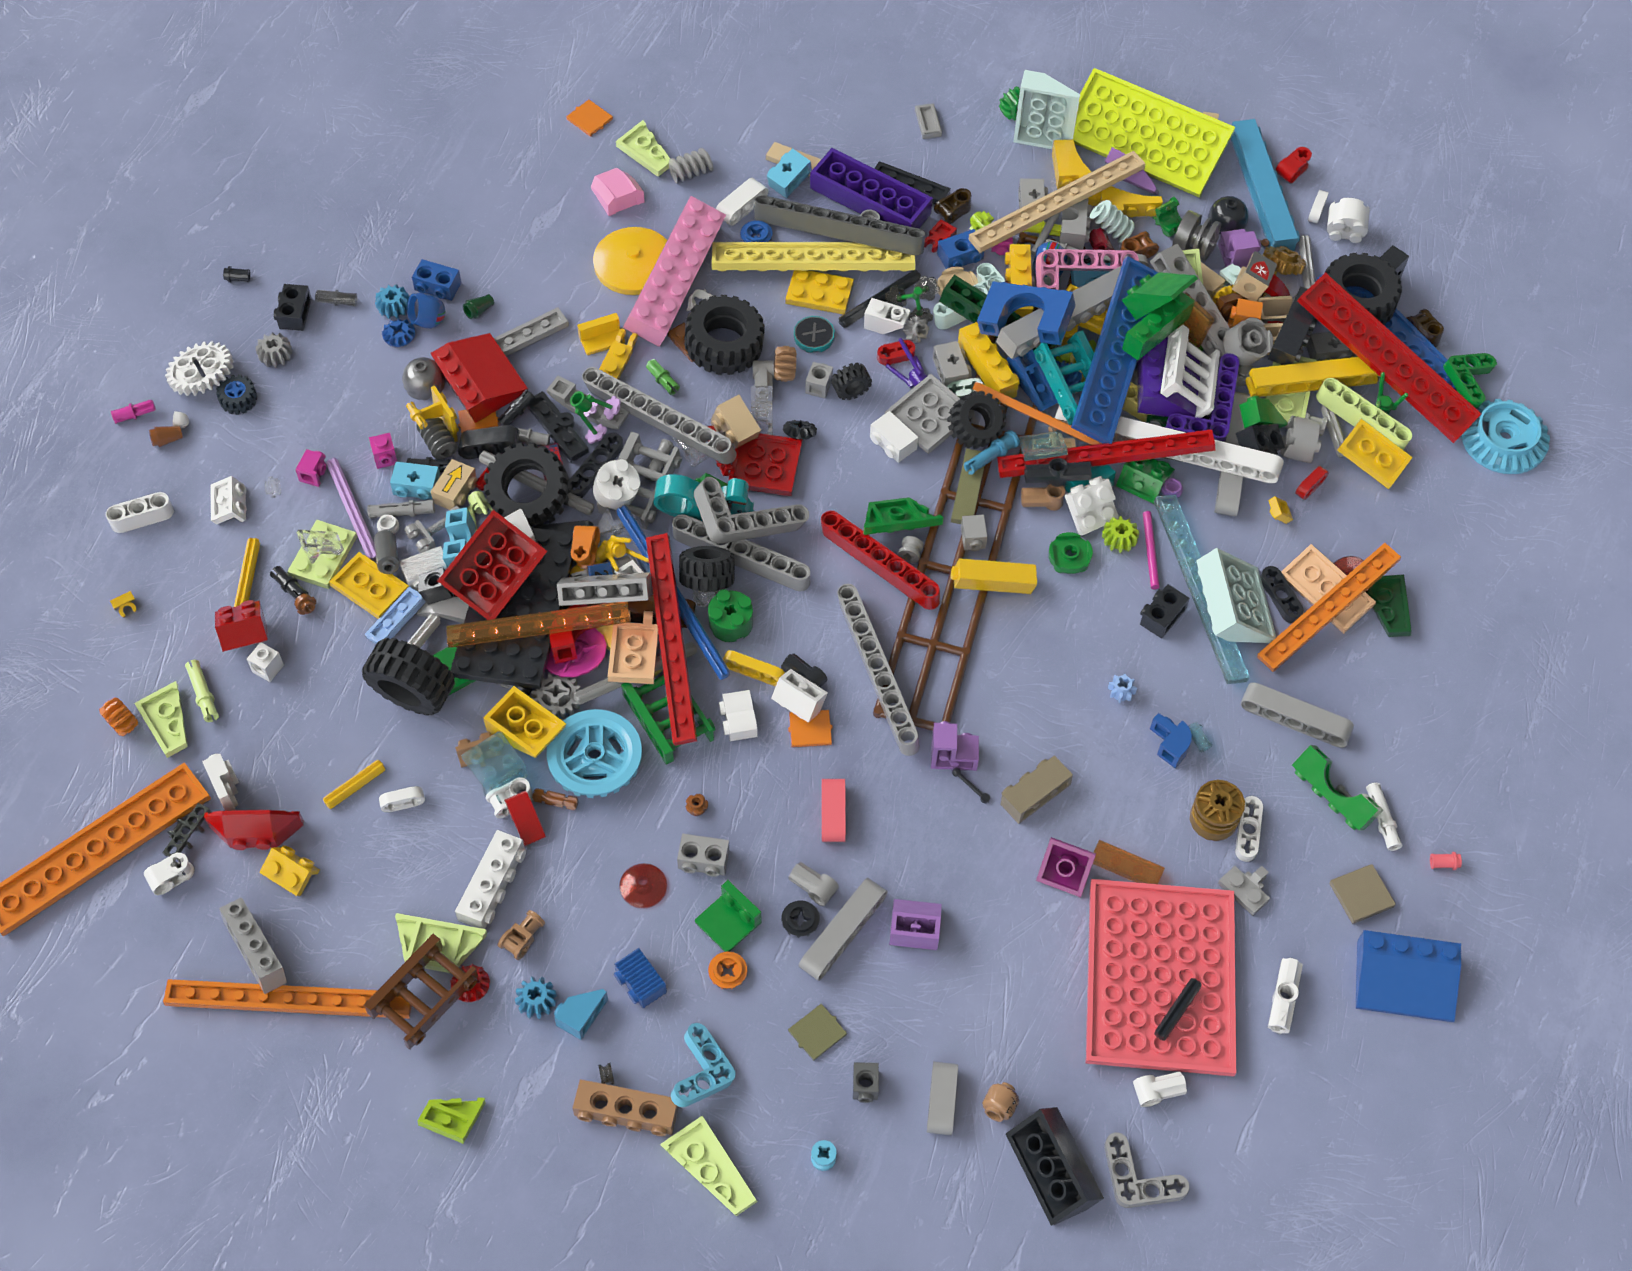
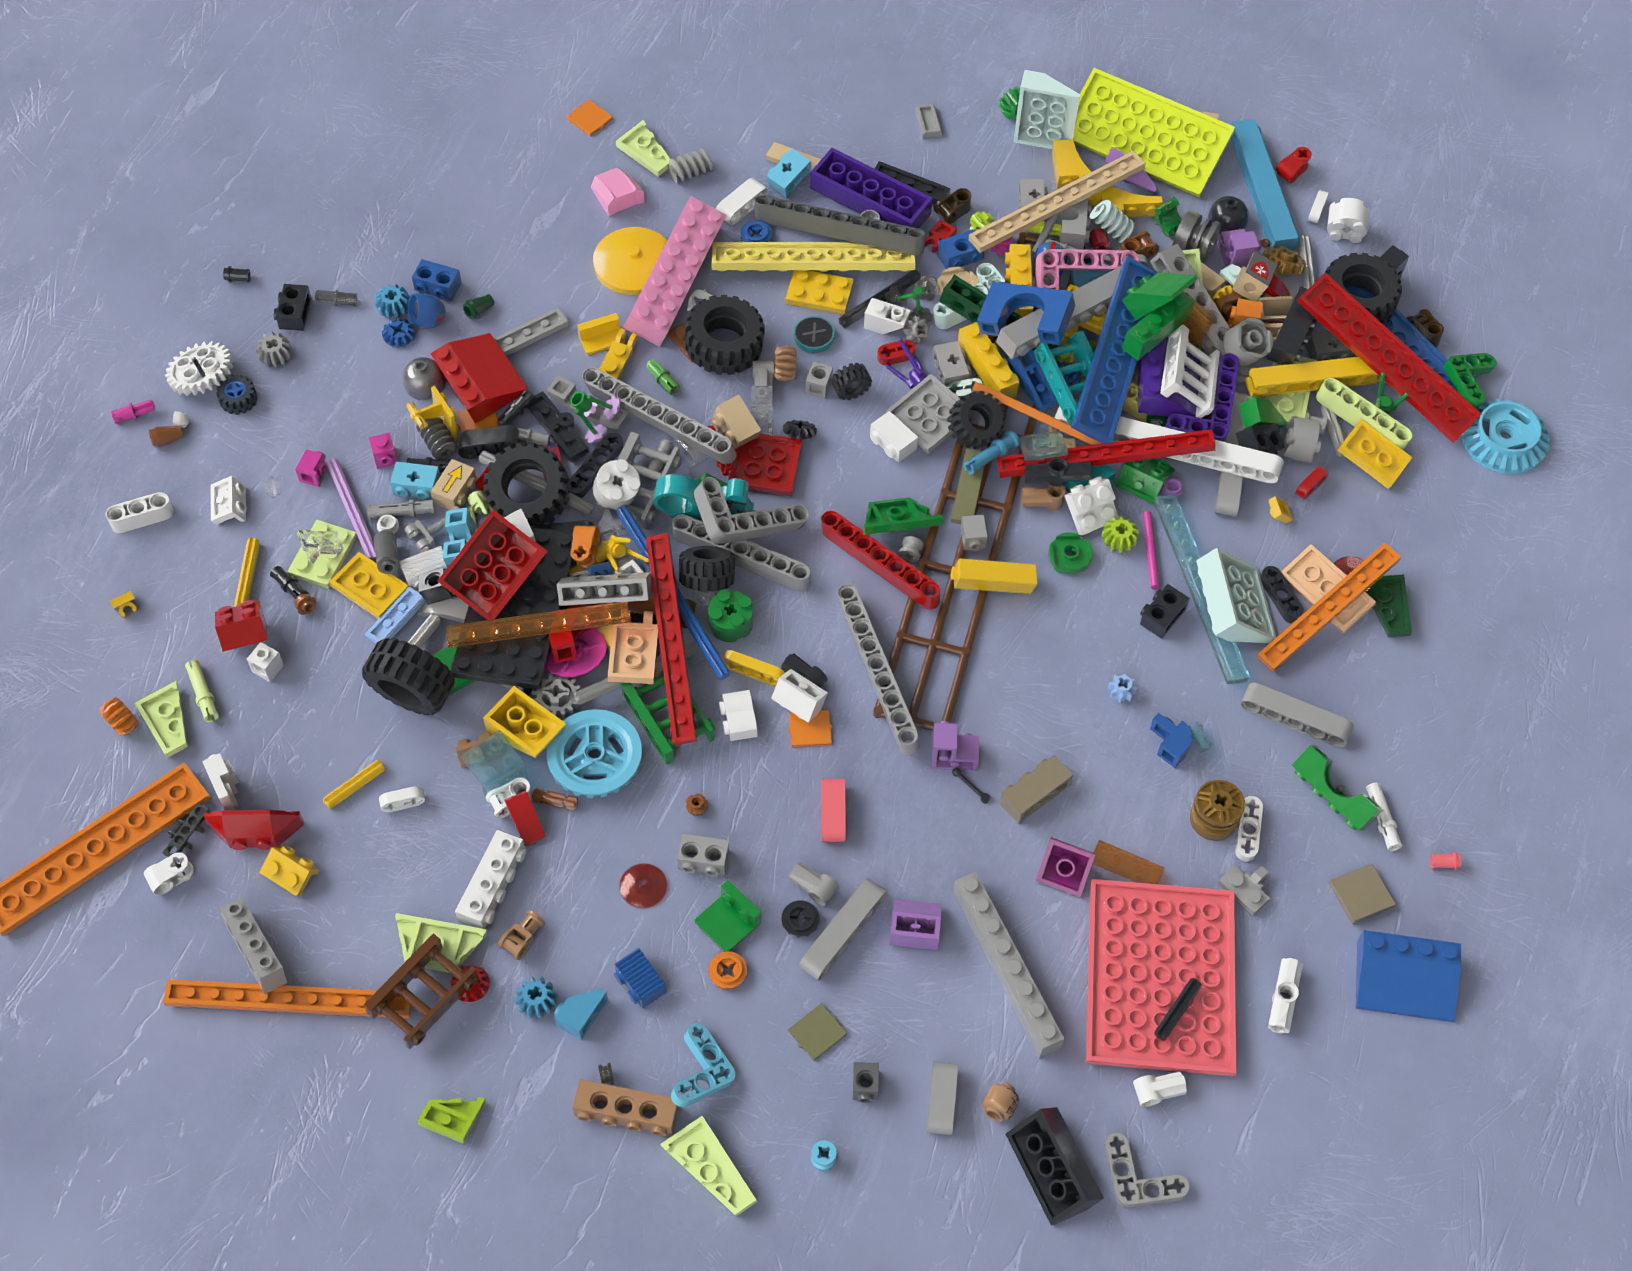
none -> light grey brick [953,872,1064,1058]

